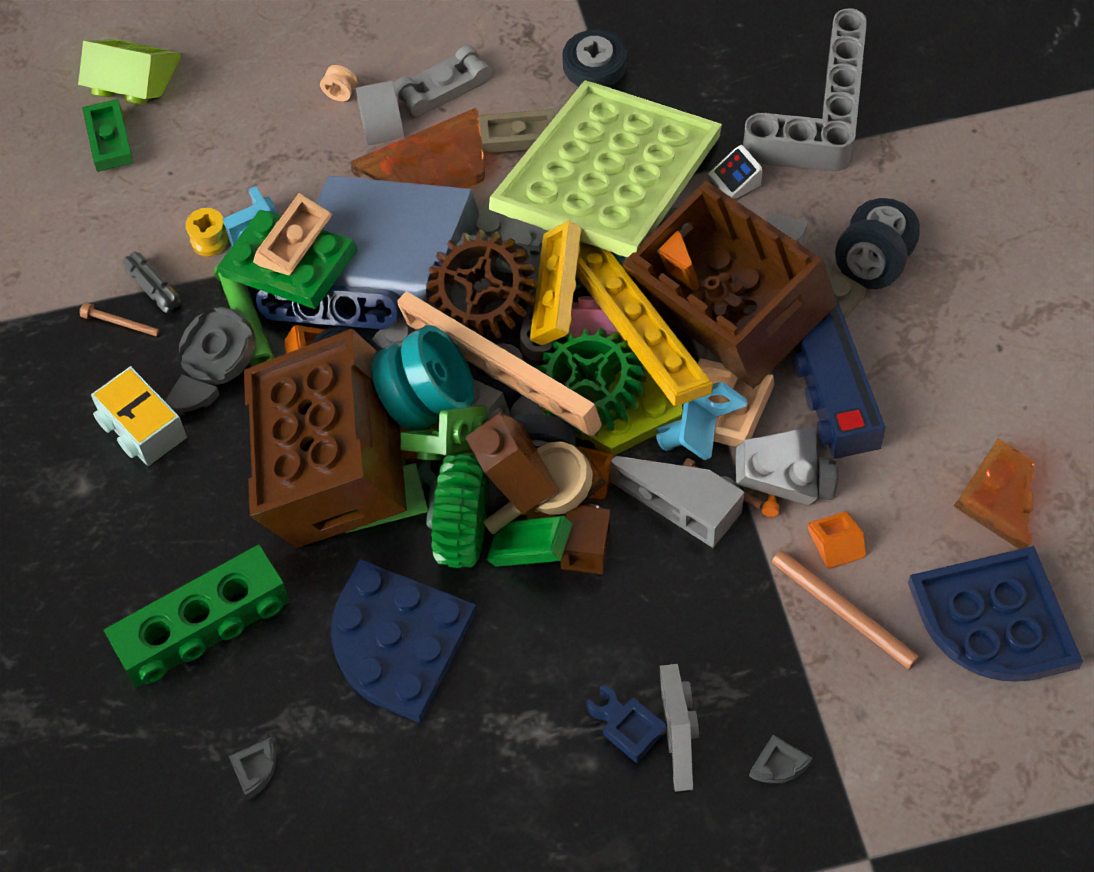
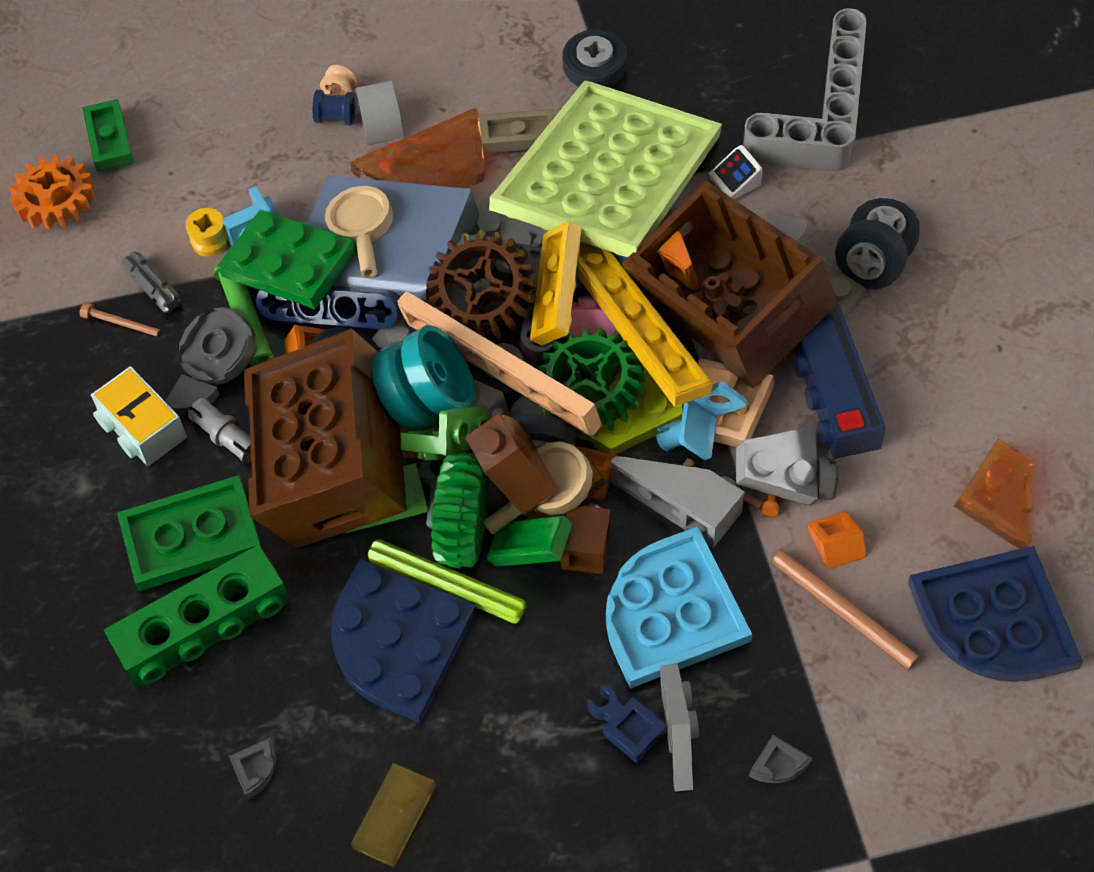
slope [78,39,181,104] -> none
light nougat slope [253,193,333,276] -> none
light grey plate [393,45,492,117] -> none
none -> orange gear [9,154,95,231]
none -> green plate [117,475,261,591]
none -> light grey pin [188,398,251,464]
none -> dark blue bush [312,89,356,126]
none -> tan piece [325,185,393,278]
none -> clear yellow plate [351,763,435,867]
none -> lime axle [368,539,526,623]
none -> medium azure plate [606,526,752,689]

